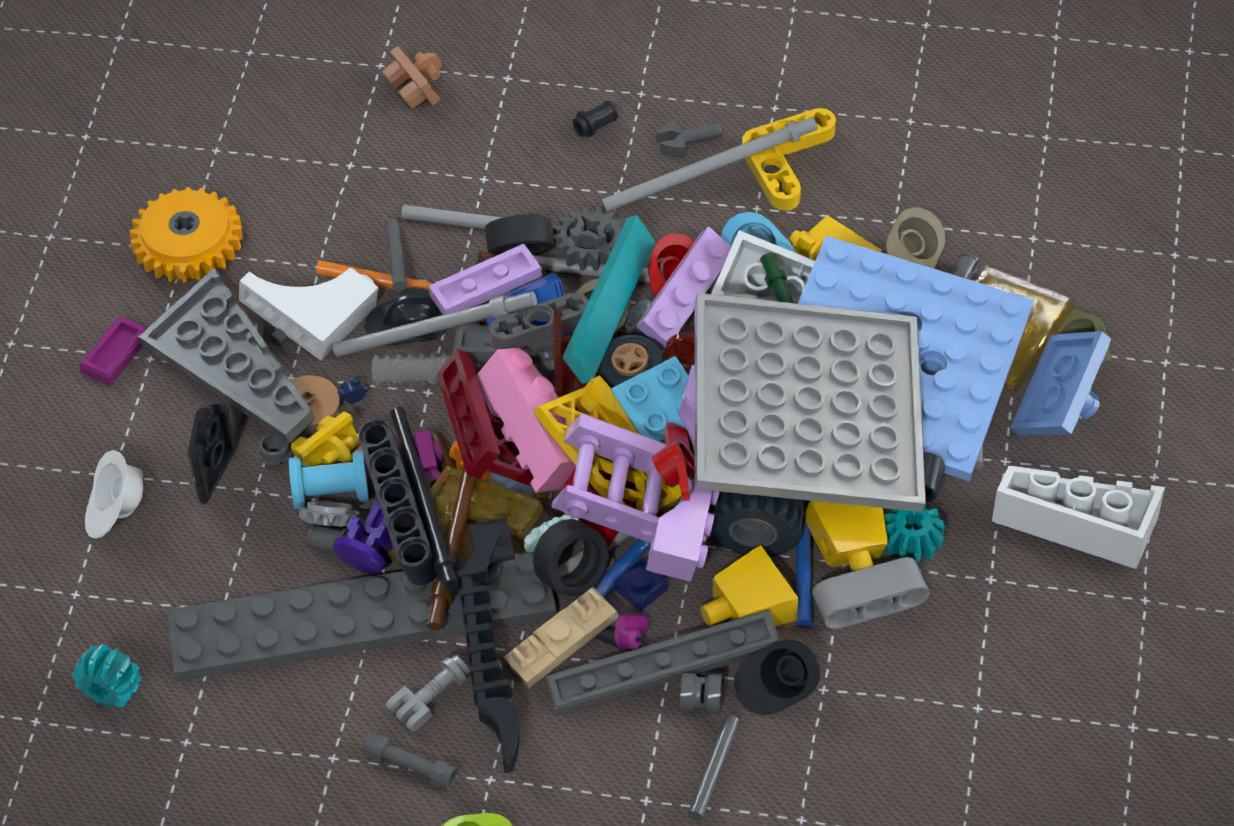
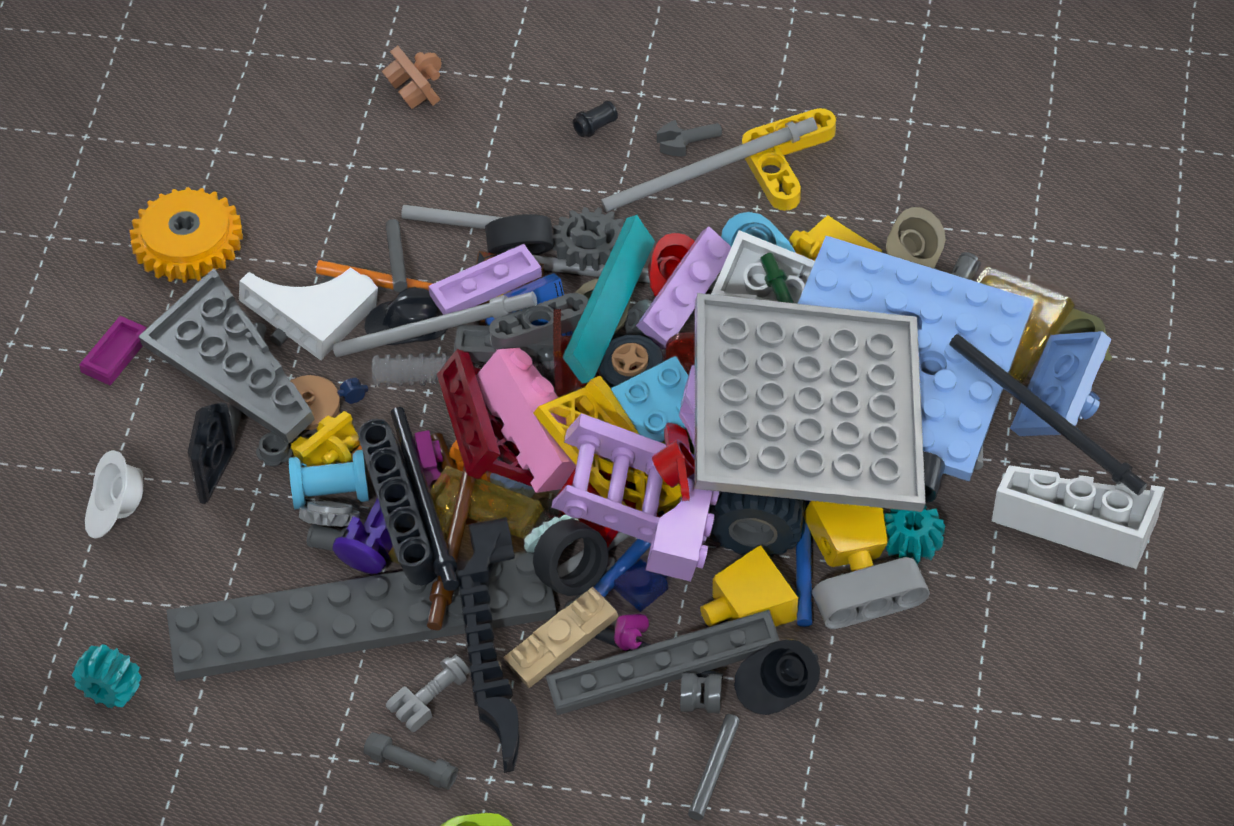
none -> black bar [949,334,1148,496]

